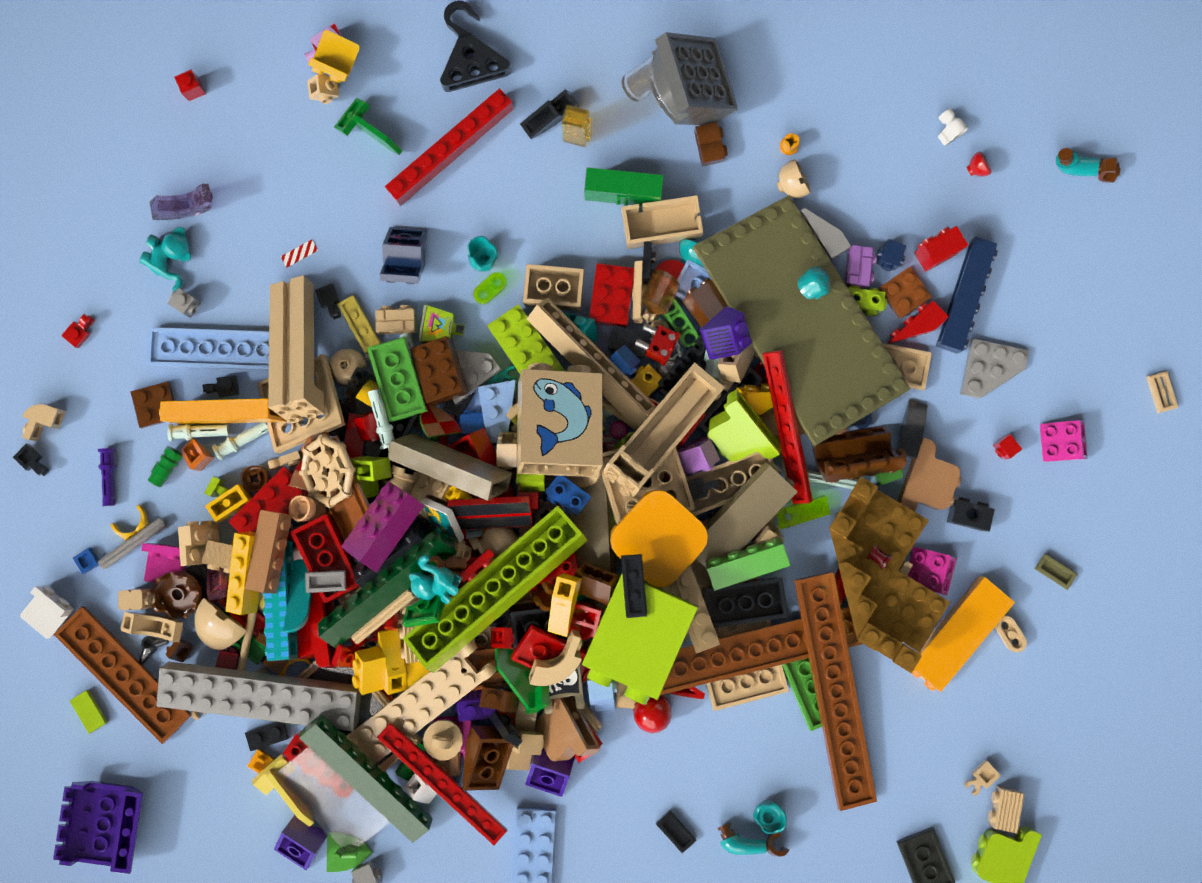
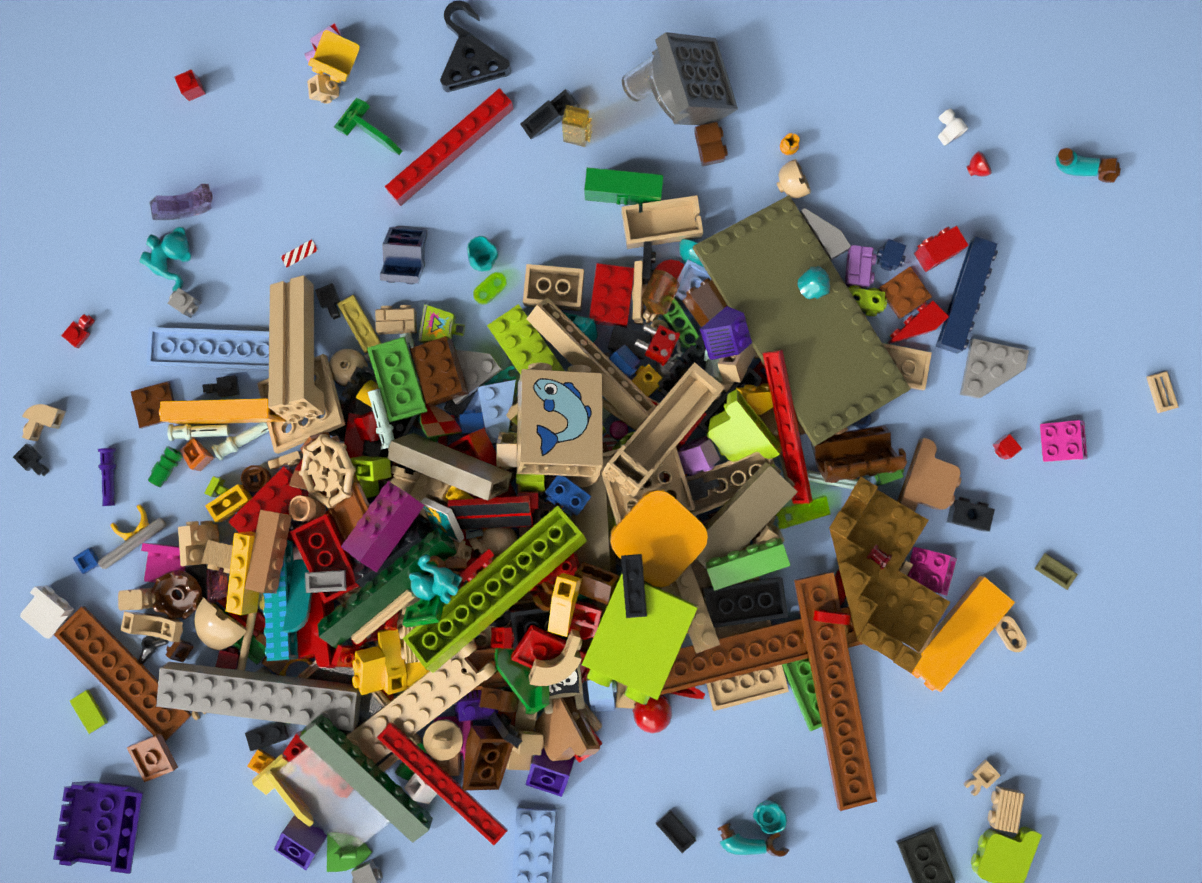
black slope [896,400,928,459] -> none
none -> plate [127,733,178,782]
none -> red beam [813,610,851,625]

